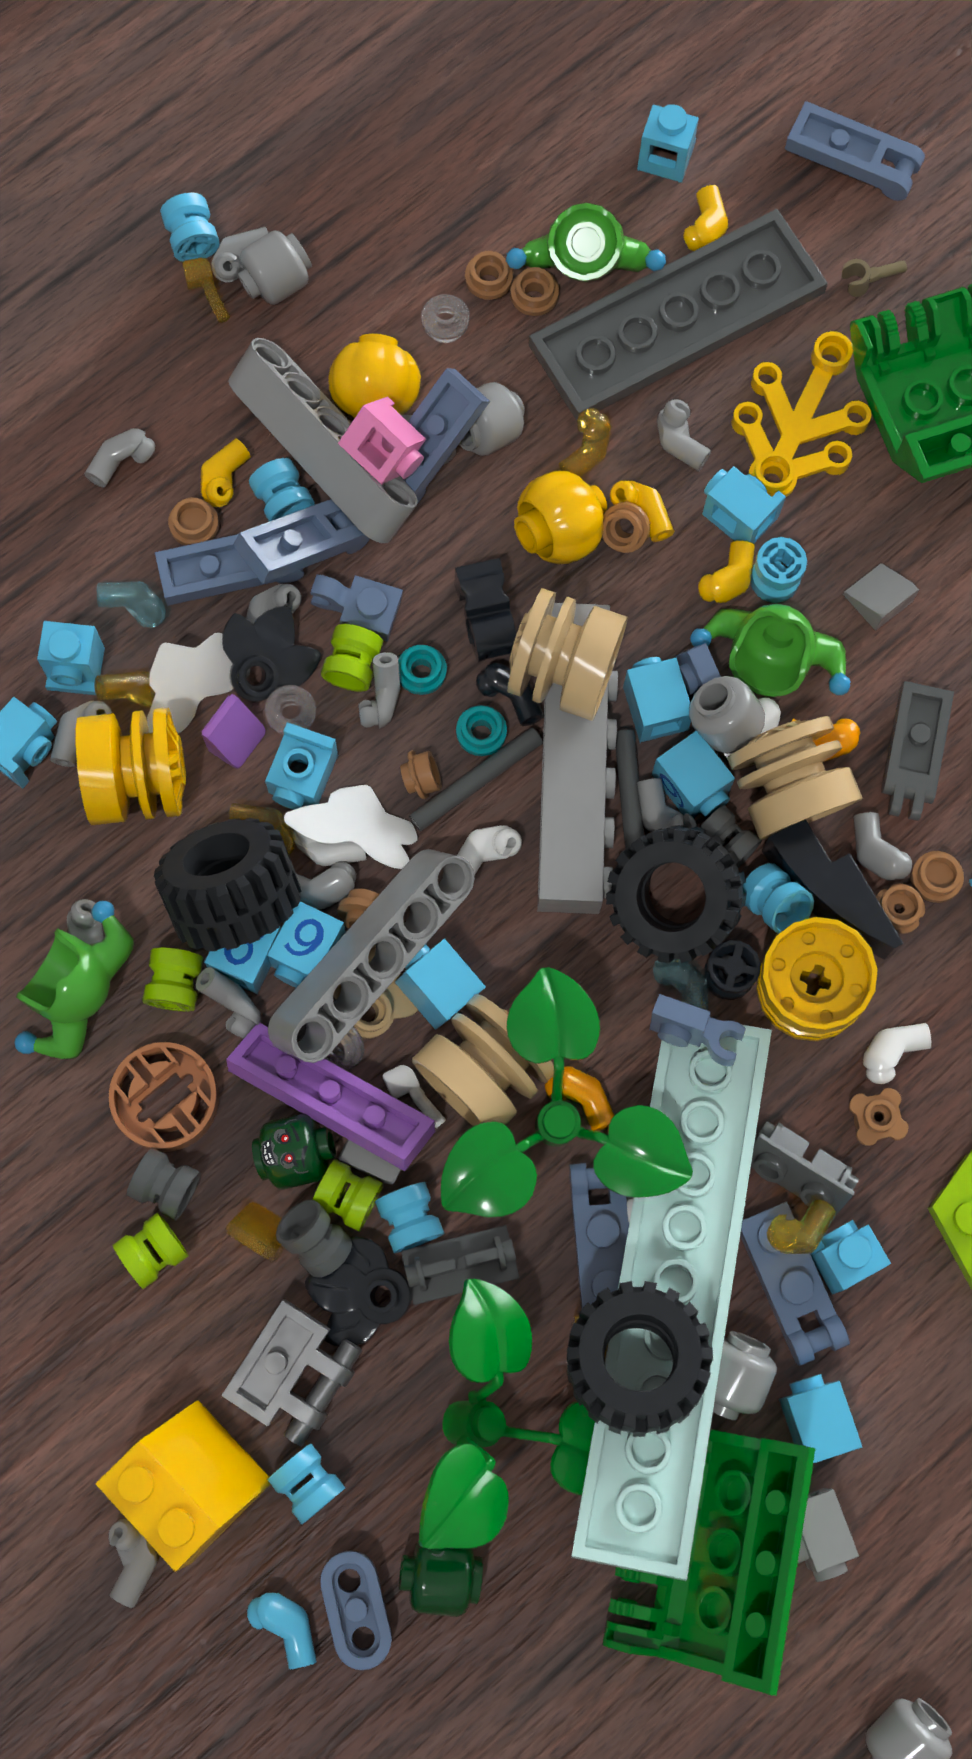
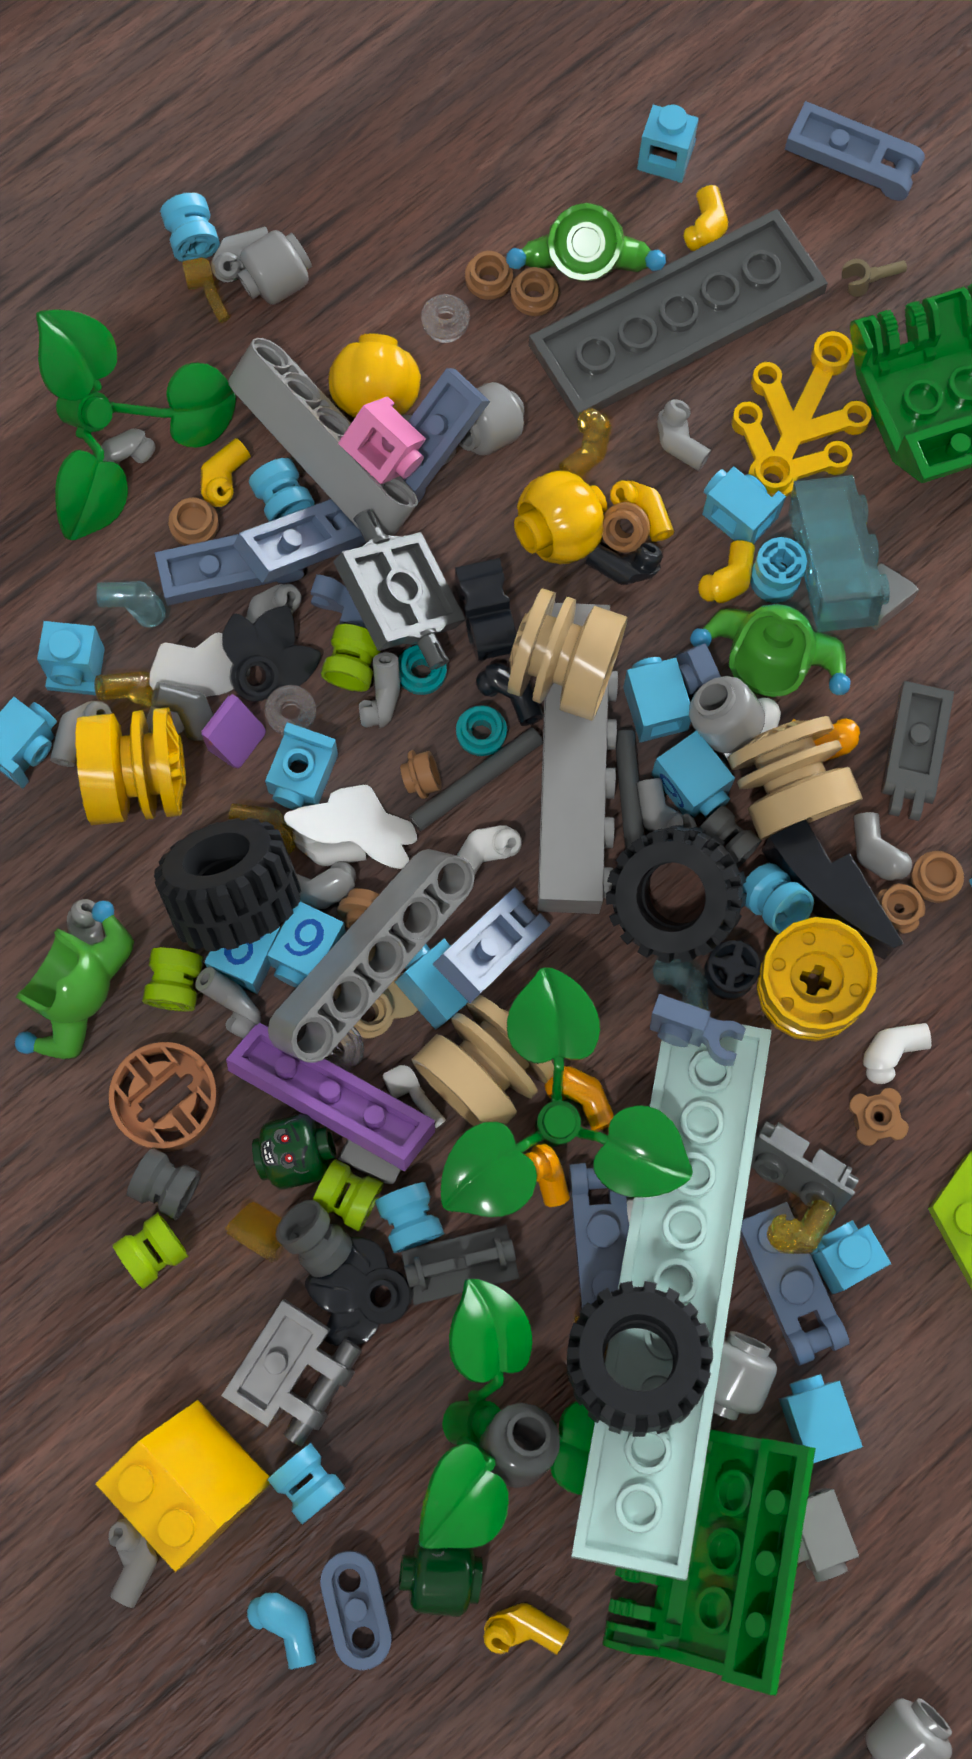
none -> green plant [36,309,236,540]
none -> dark grey arm [151,682,214,741]
none -> dark grey plate [333,509,466,671]
none -> plate [433,887,551,1003]
none -> dark grey head [479,1403,560,1488]
none -> yellow arm [483,1603,570,1655]
none -> light orange arm [524,1144,570,1207]
none -> black arm [585,543,663,585]
none -> clear light blue brick [788,475,890,632]

